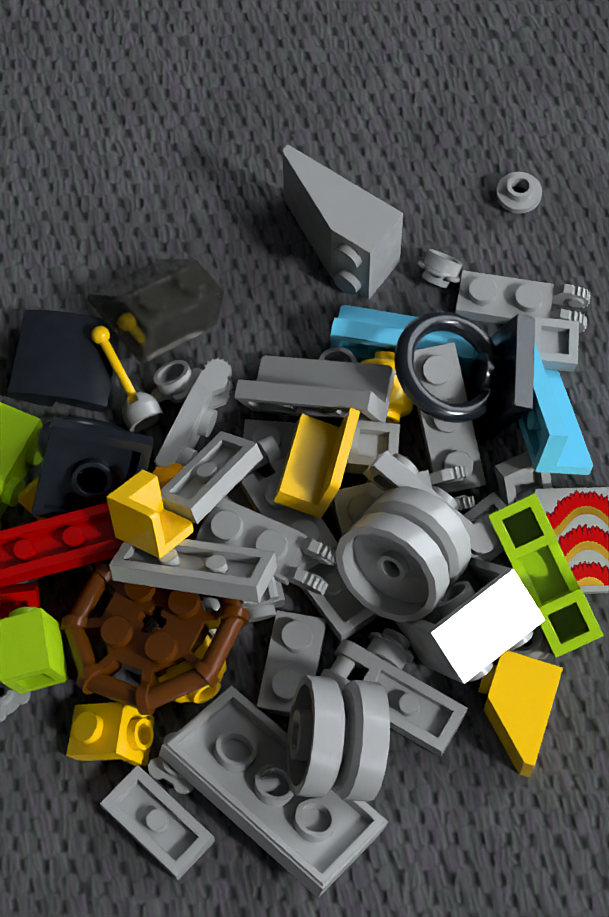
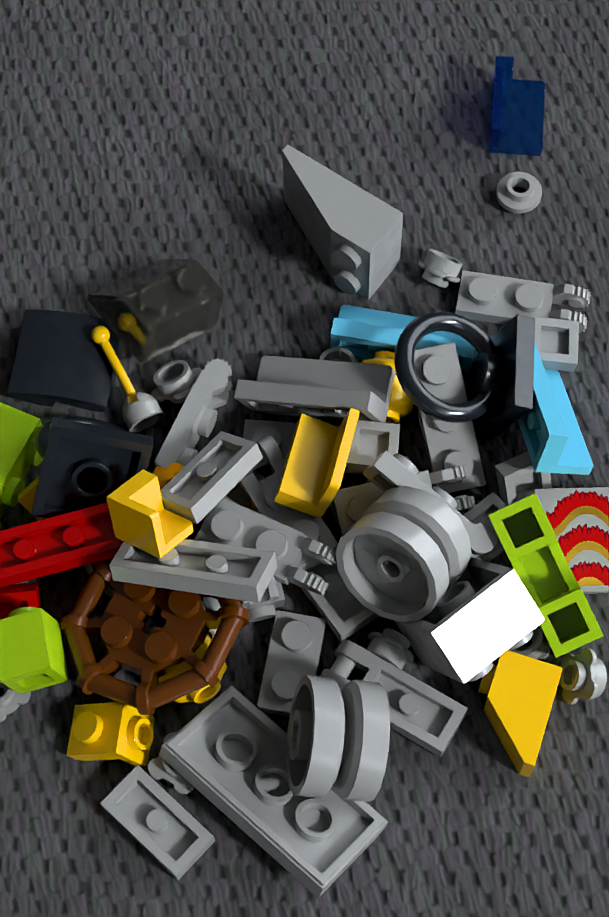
none -> clear blue panel [489,56,545,156]
none -> light grey plate [560,648,607,704]

